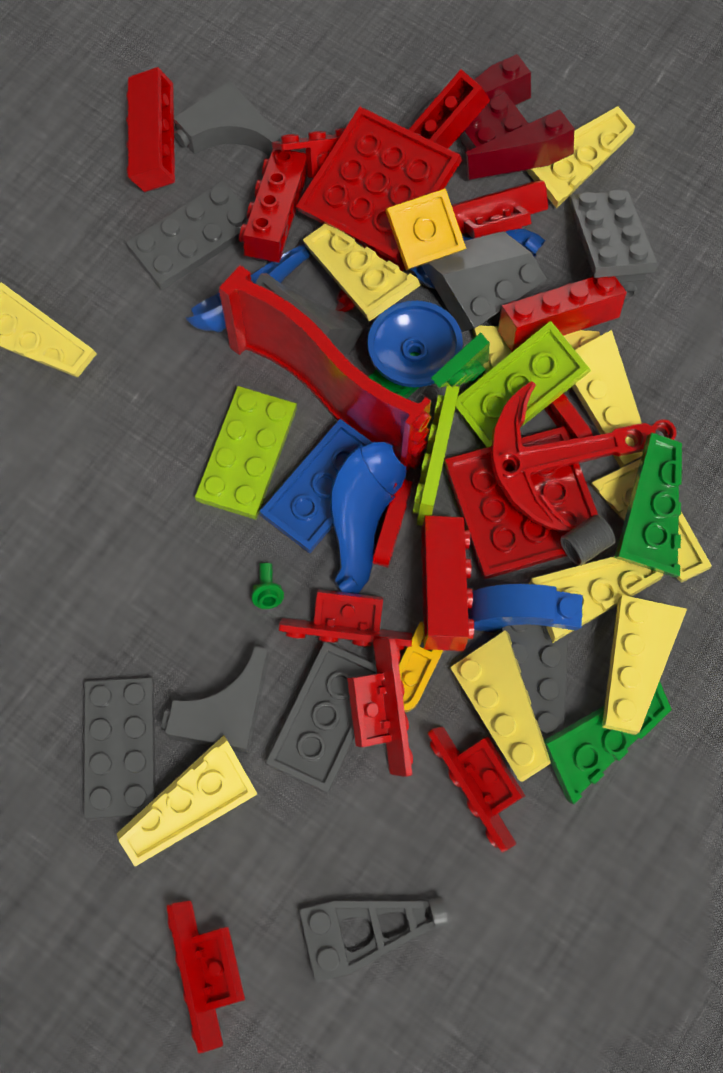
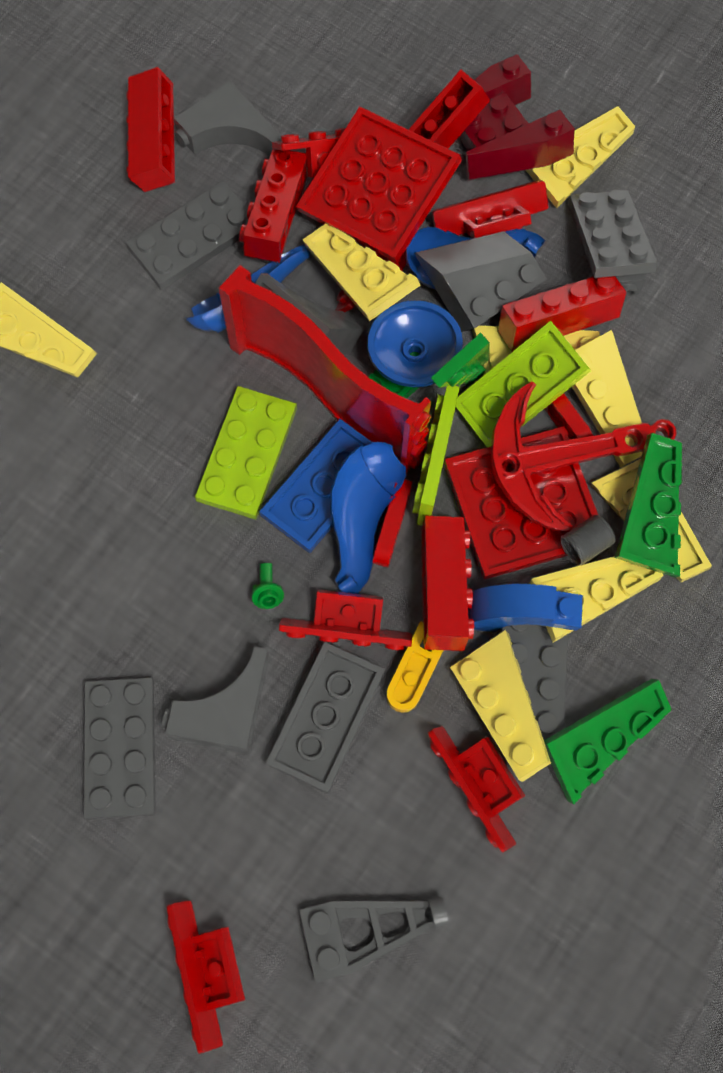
light yellow wing [117,735,257,866] -> none
red bracket [347,638,413,777] -> none
yellow plate [386,188,466,270] -> none
light yellow wing [602,595,687,735] -> none

